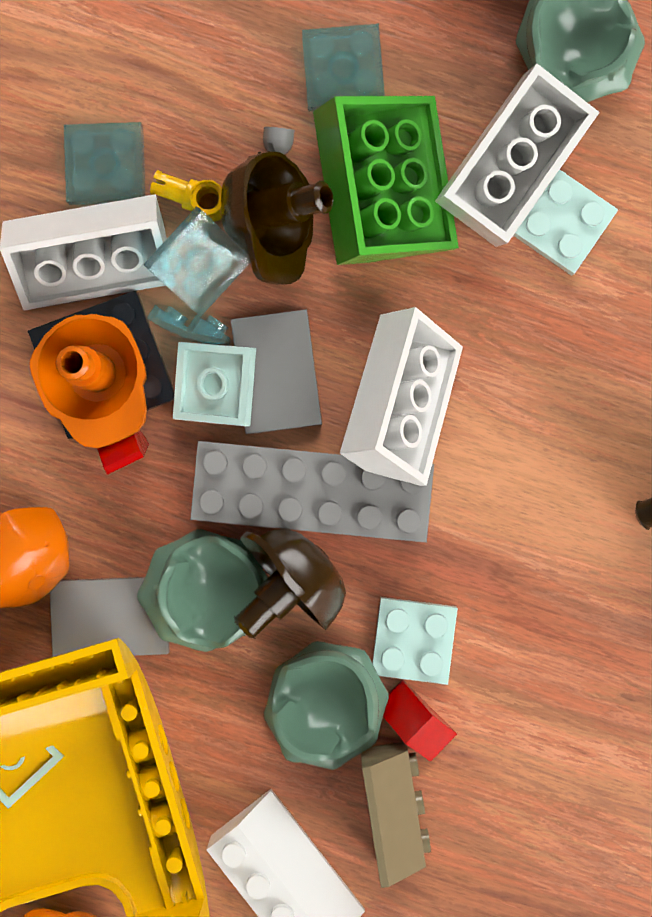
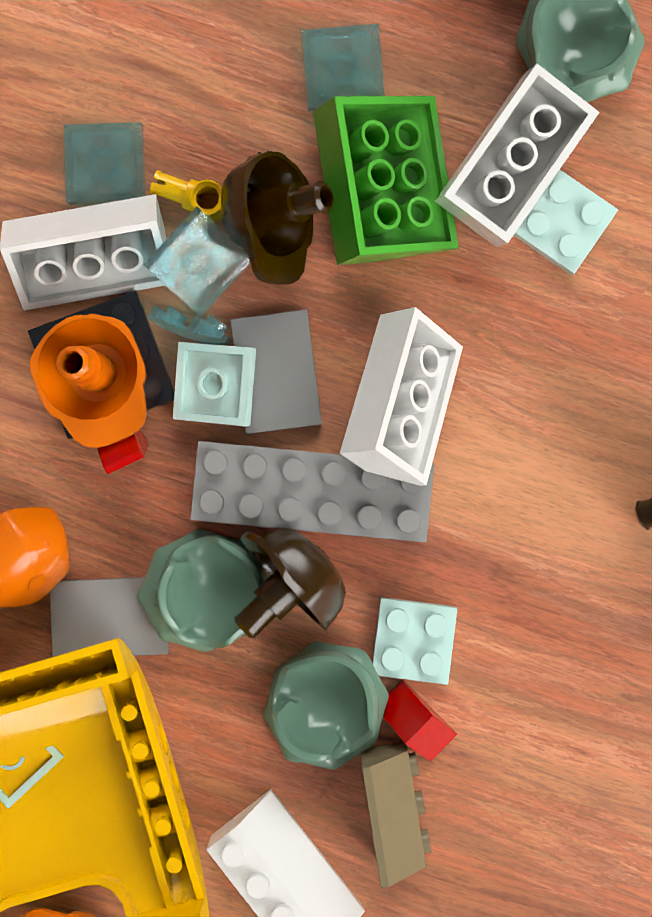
light grey hinge [263,127,295,155] -> none

